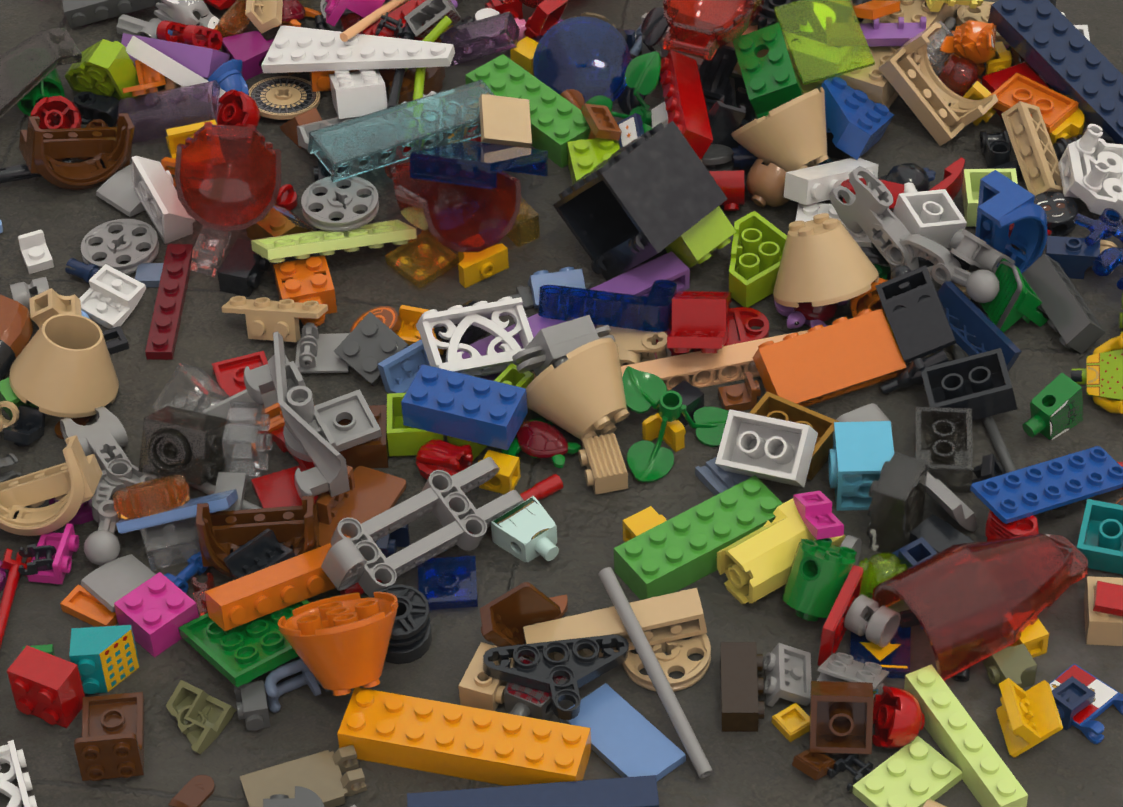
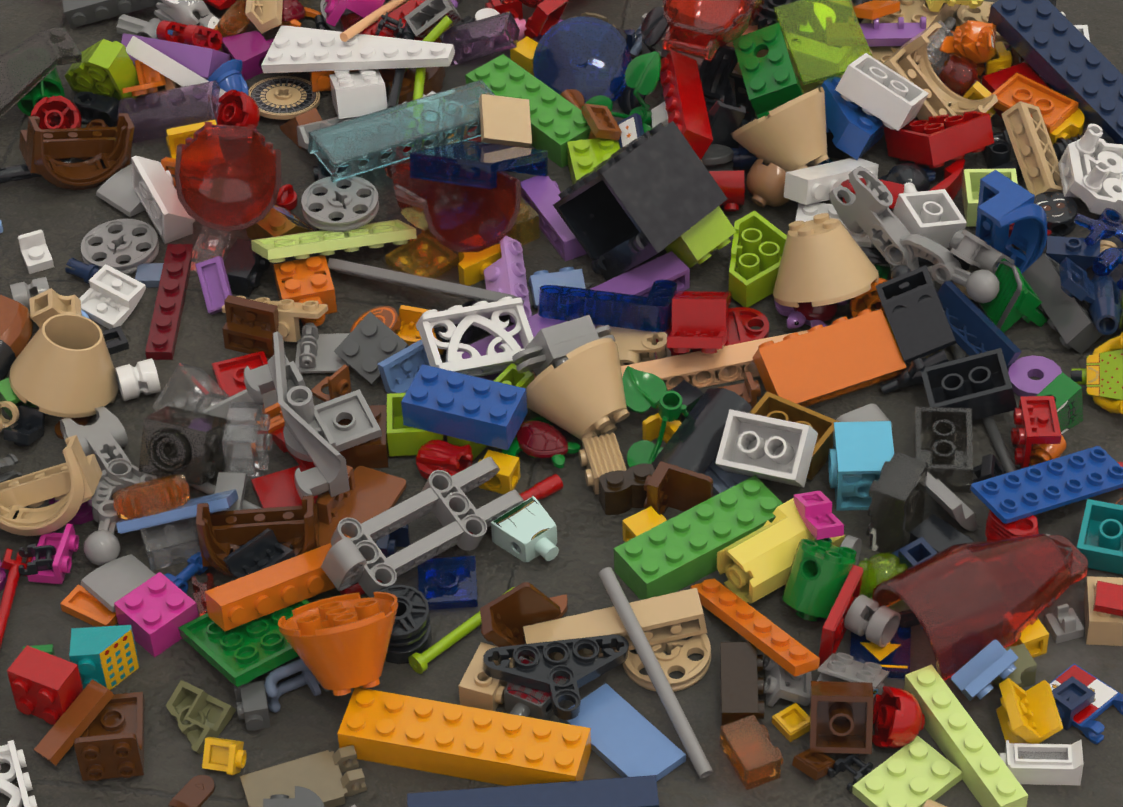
none -> dark orange tile [34,679,114,766]
none -> white wheel [115,358,161,401]
none -> medium lavender tile [195,256,232,315]
none -> yellow bracket [202,737,247,775]
none -> reddish brown slope [222,295,279,359]
none -> dark orange bracket [311,364,351,402]
none -> light grey tile [328,258,524,305]
none -> lime bar [408,587,515,674]
none -> lavender bracket [484,234,532,324]
none -> medium lavender brick [518,173,587,262]
none -> dark brown brick [598,464,655,515]
none -> reddish brown bracket [644,461,713,515]
none -> black brick [652,388,752,474]
none -> orange plate [690,578,820,677]
none -> clear orange brick [720,715,783,790]
none -> white brick [835,53,929,131]
none -> red brick [884,111,994,168]
none -> medium blue bracket [951,639,1019,701]
none -> white window [999,740,1084,786]
none -> medium lavender tile [1008,355,1062,396]
none -> red bracket [1011,396,1062,469]
none -> orange brick [1029,436,1067,466]
none -> light grey tile [1044,604,1084,644]
none -> dark blue plate [1059,257,1122,335]

